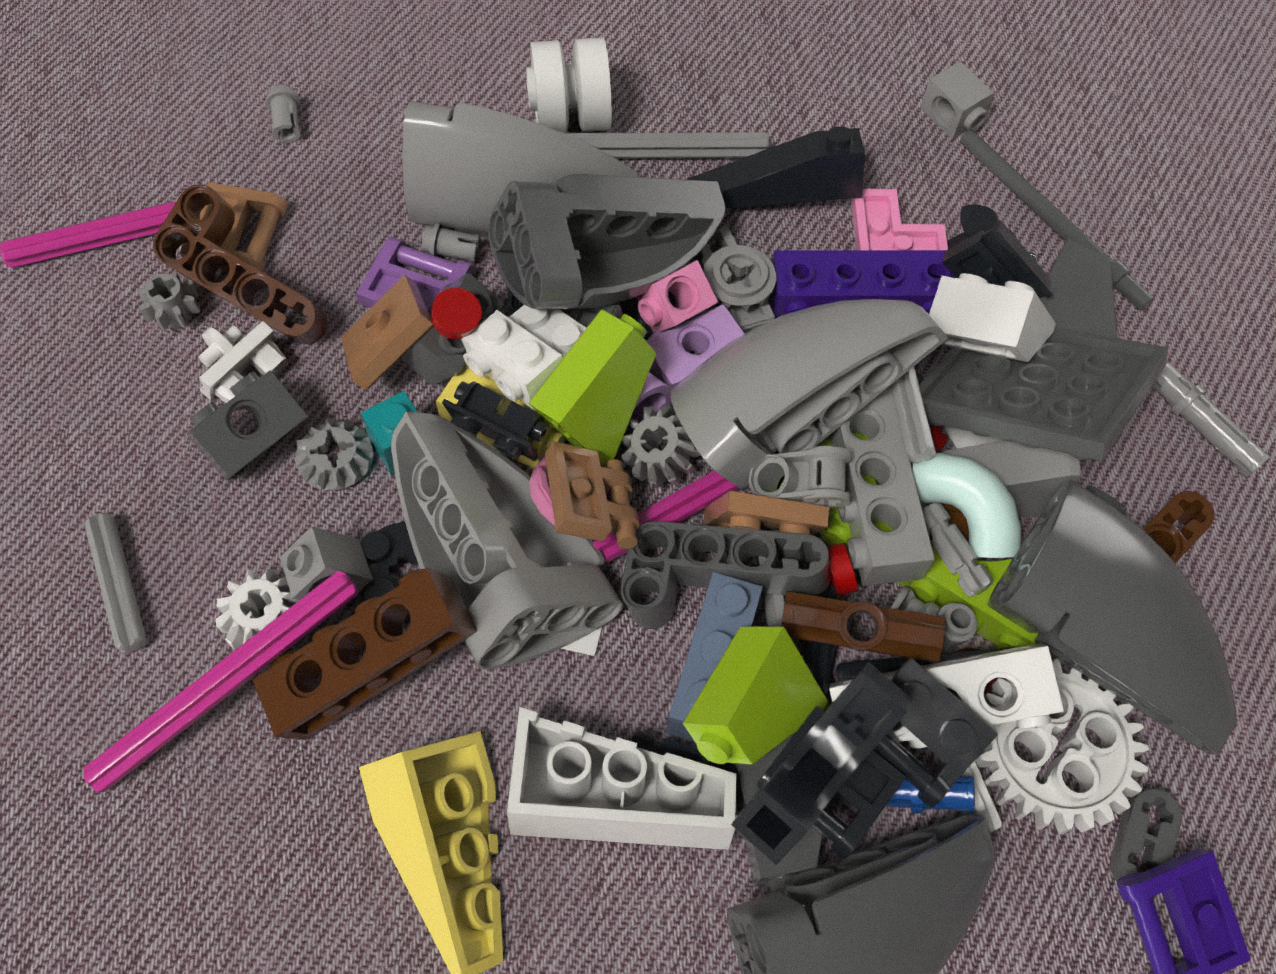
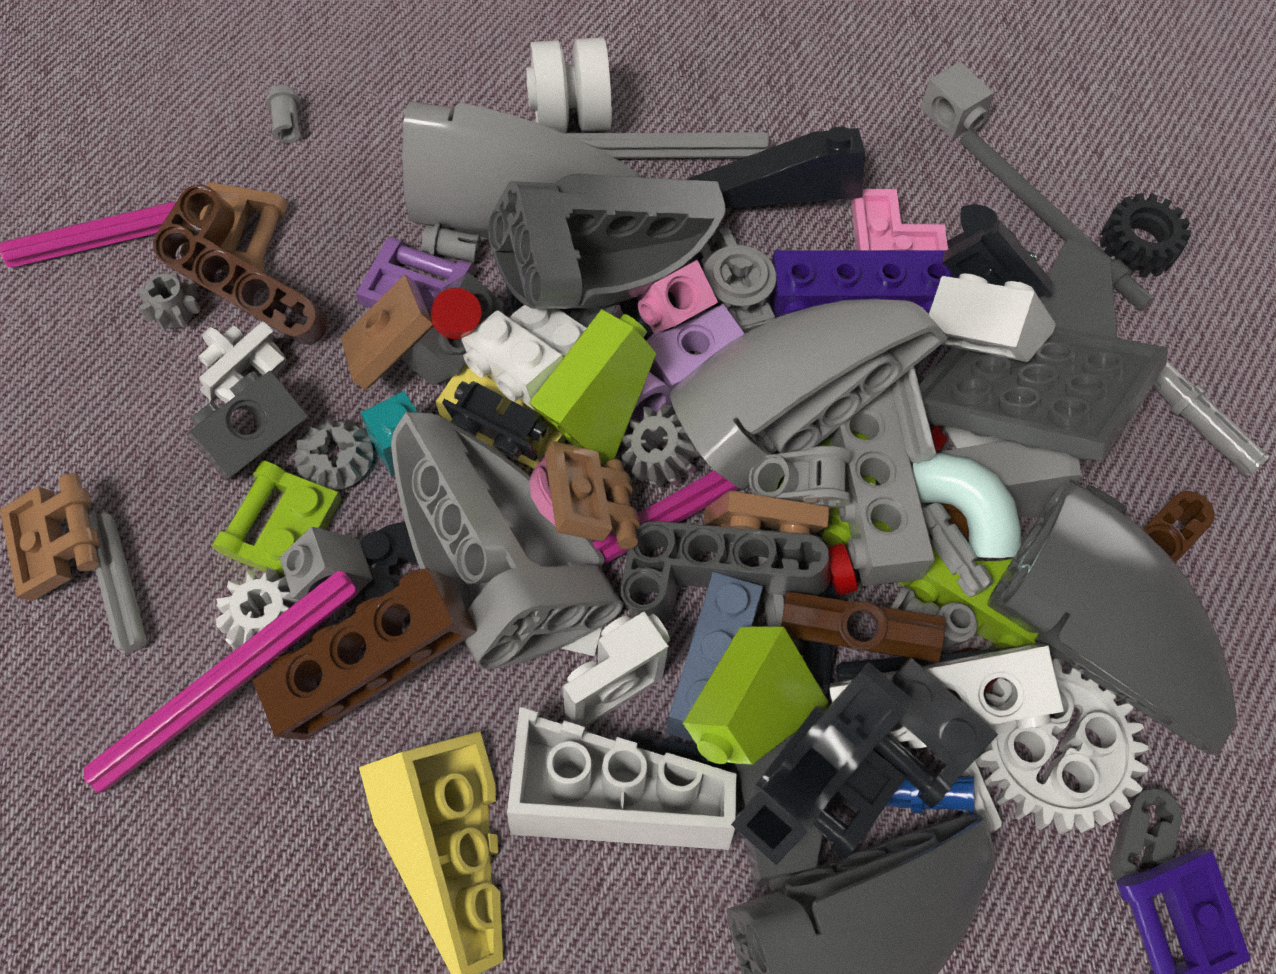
none -> medium nougat plate [0,473,101,601]
none -> lime plate [211,461,341,578]
none -> white plate [563,612,670,727]
none -> black tyre [1100,193,1191,278]

